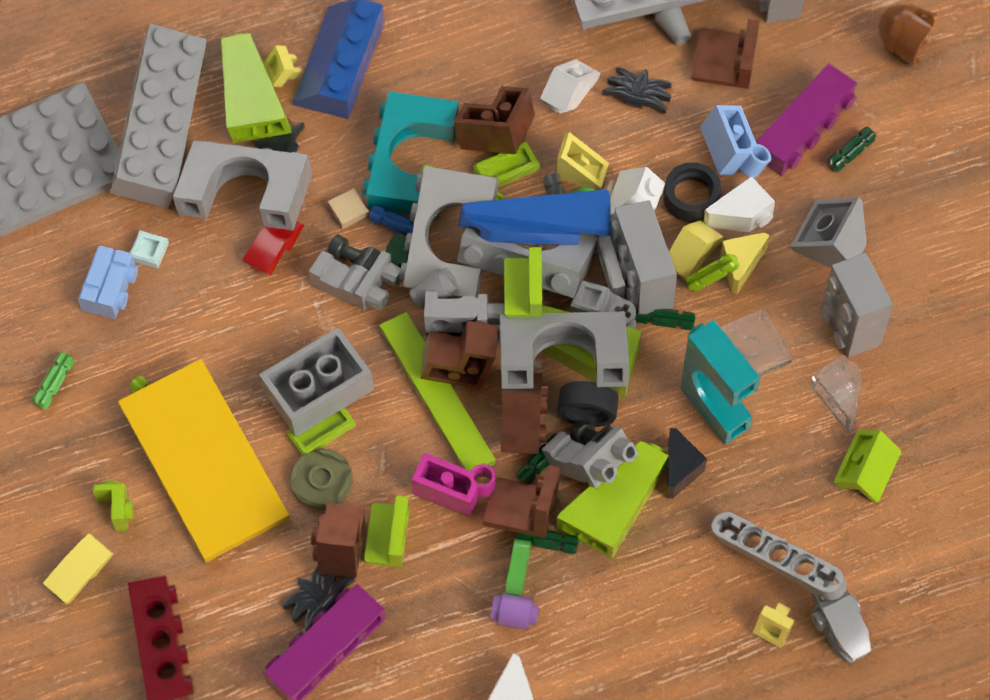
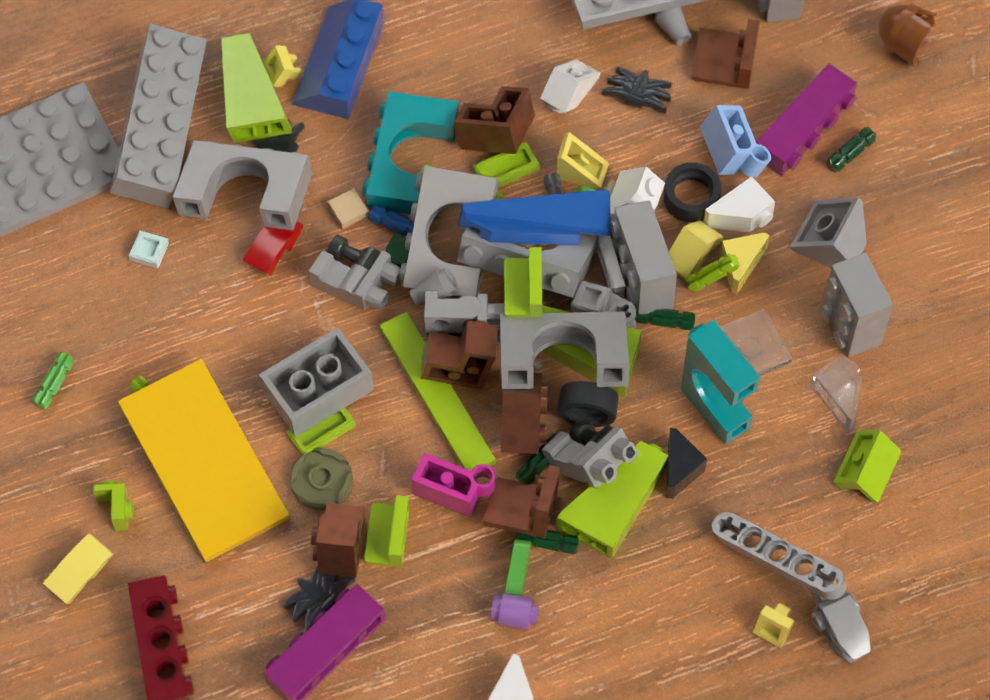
light blue brick [78,245,138,319] -> none

